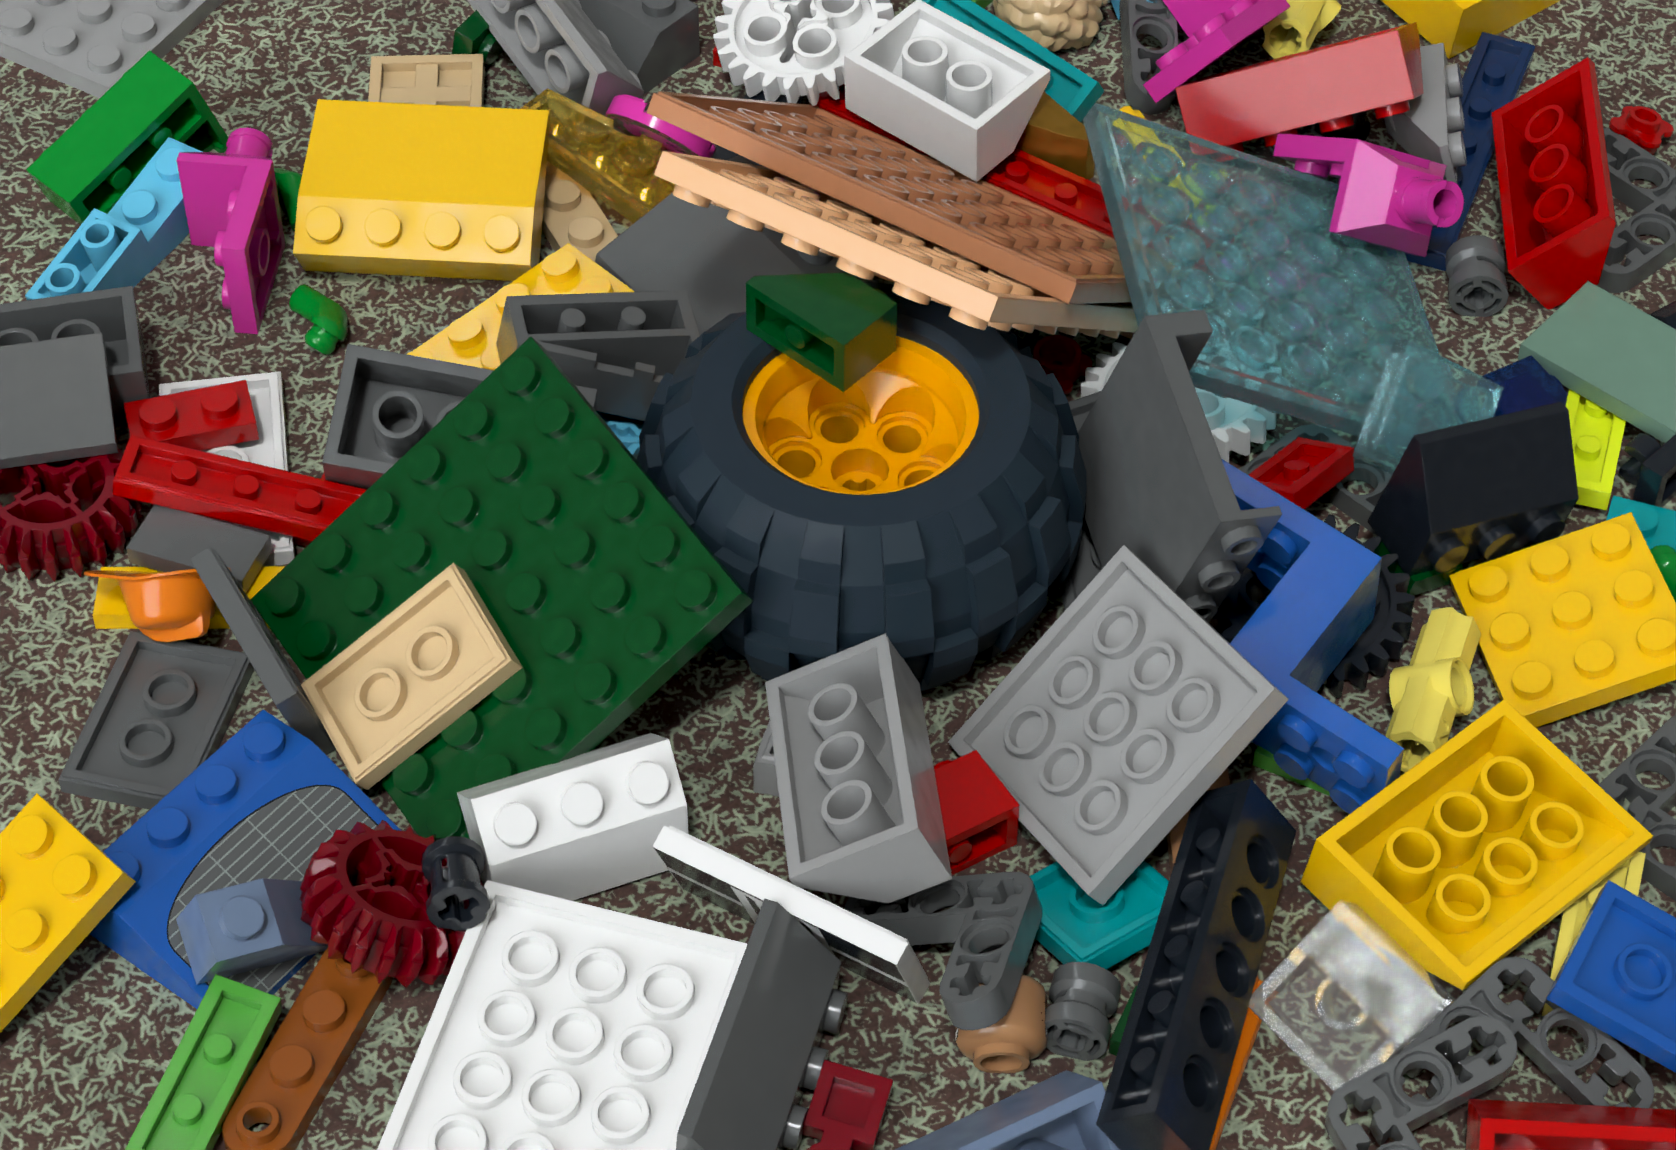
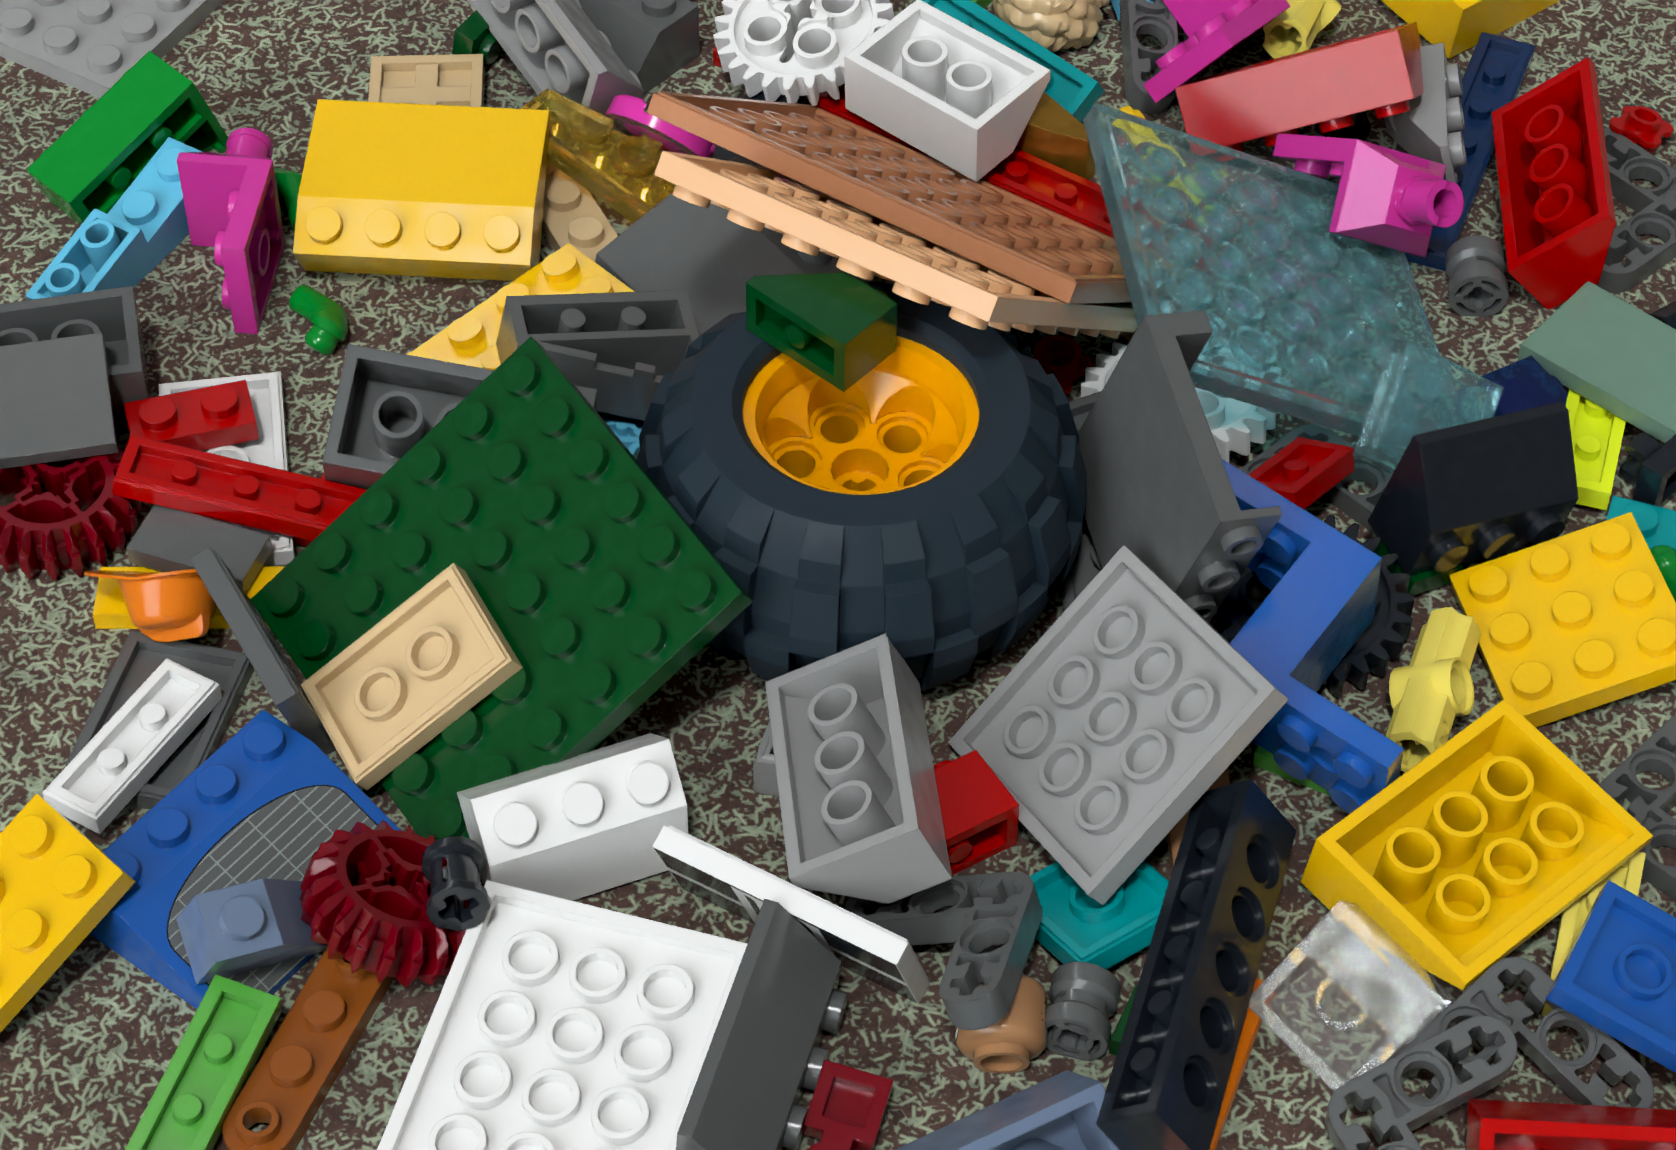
none -> white tile [42,658,222,834]

